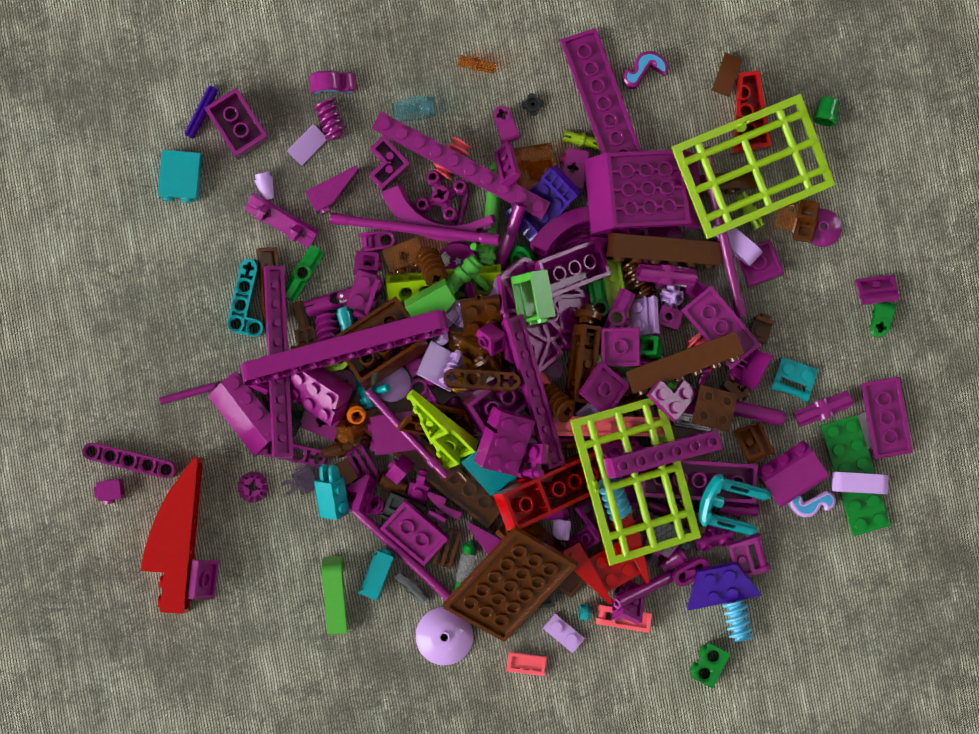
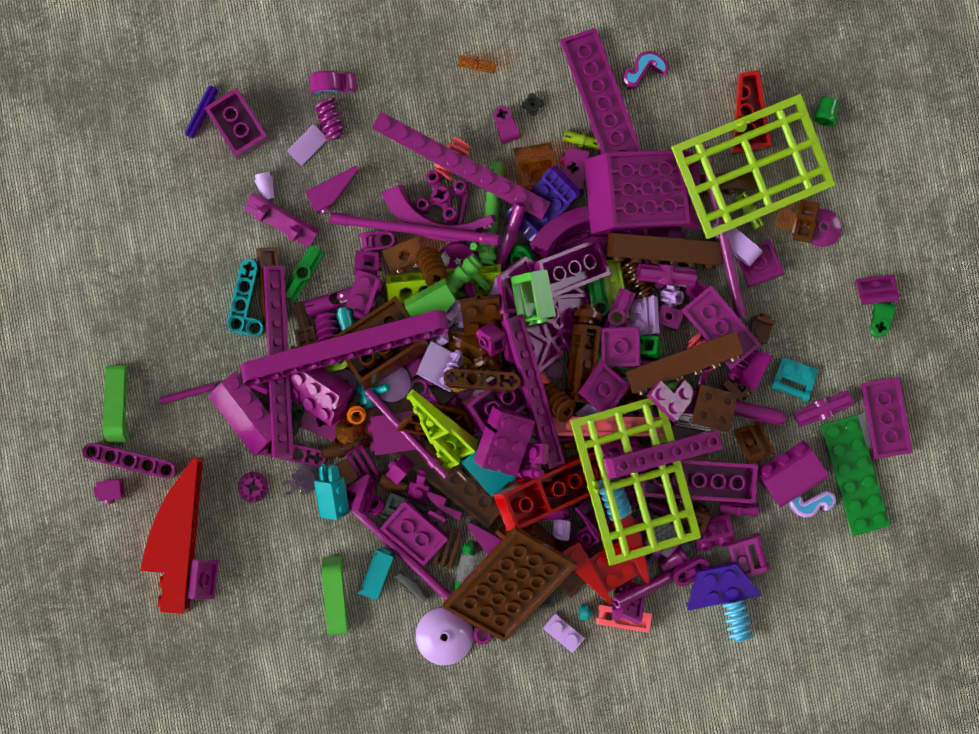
teal brick [158,150,203,204] -> none
magenta brick [369,136,411,191] -> none
clear light blue slope [392,96,436,122] -> none
magenta plate [494,141,521,188] -> none
coral plate [506,651,547,676] -> none
green brick [689,641,730,689] -> none
teal piece [698,474,771,535] -> none
reddish brown slope [712,52,743,97] -> none
lavender beam [832,472,889,494] -> none
none -> bright green beam [103,365,129,443]
none -> magenta plate [473,627,492,645]

